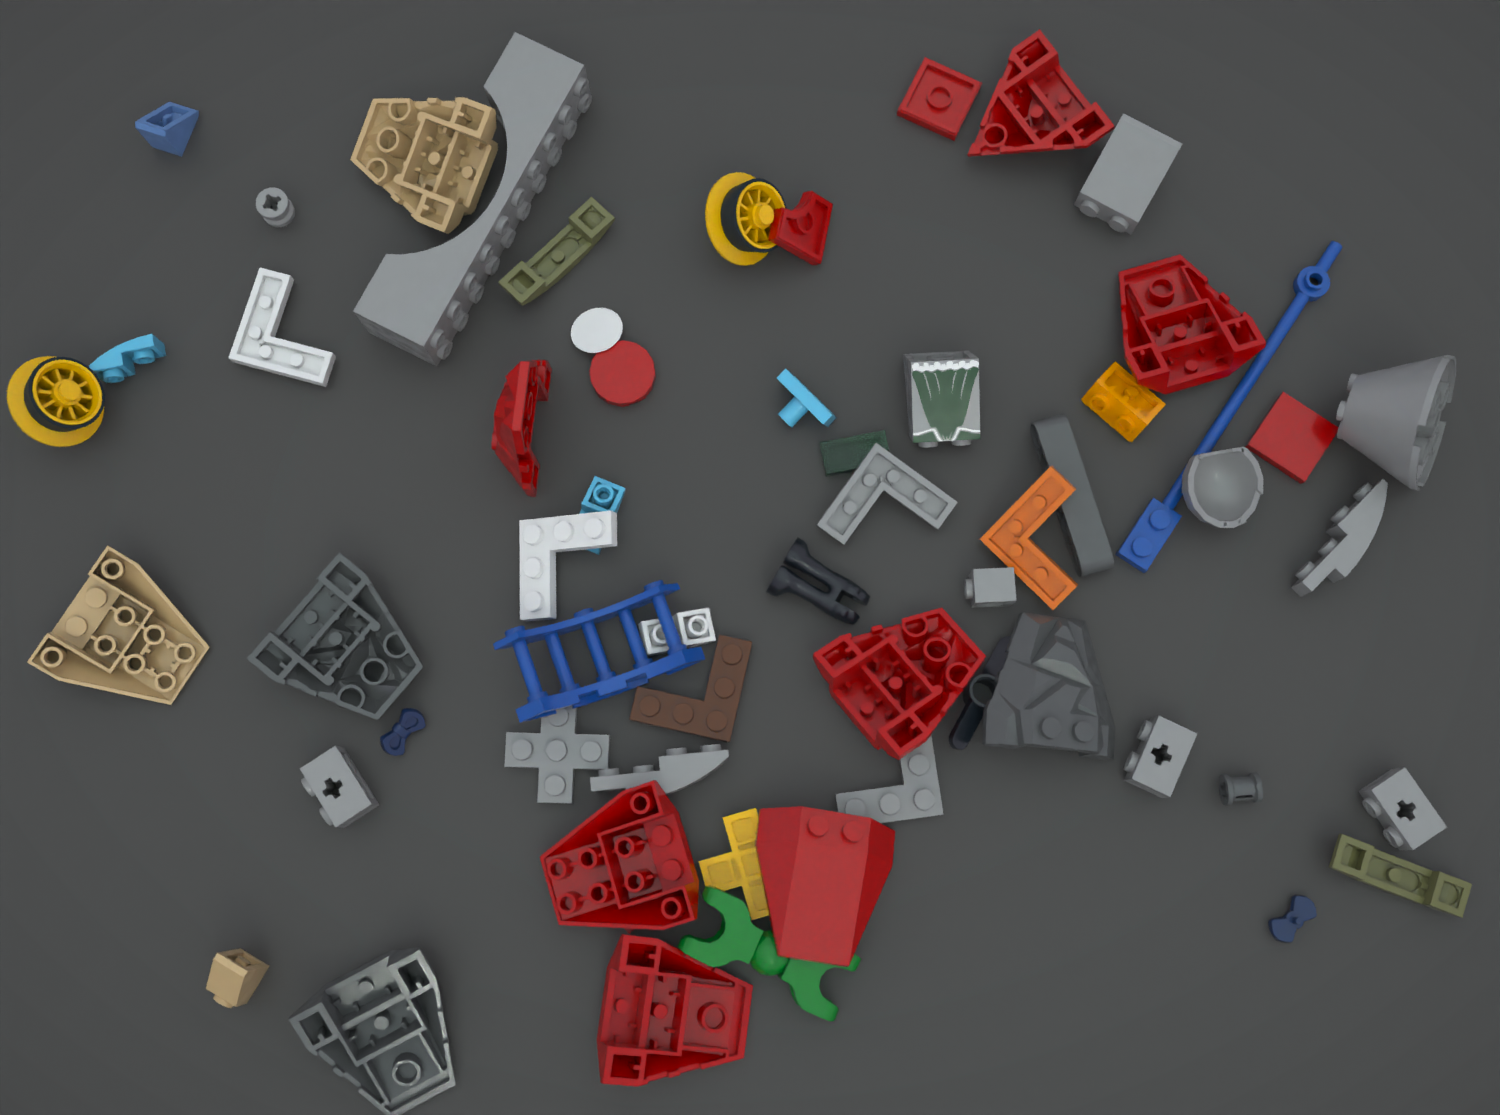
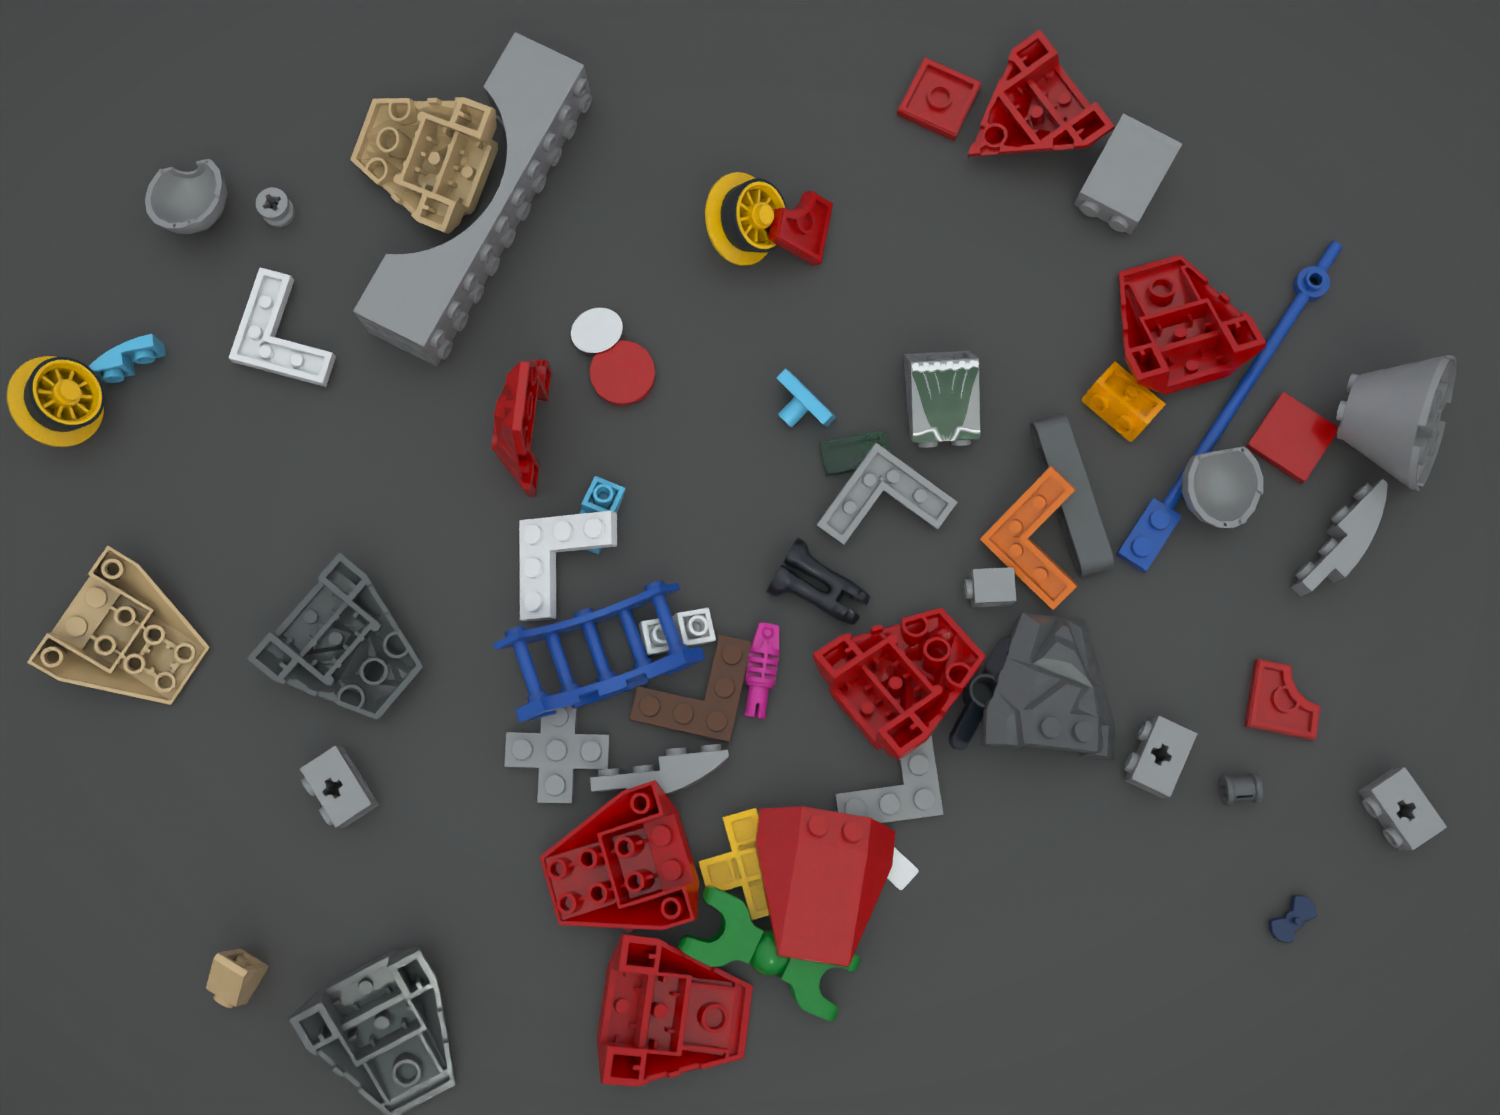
medium blue slope [135,102,199,157] -> none
dark blue piece [380,708,426,756] -> none
olive slope [498,196,615,306] -> none
olive slope [1329,834,1472,918] -> none
none -> light grey cylinder [145,159,228,234]
none -> dark pink hinge [744,623,780,719]
none -> white sticker [887,847,919,890]
none -> red tile [1244,659,1321,741]

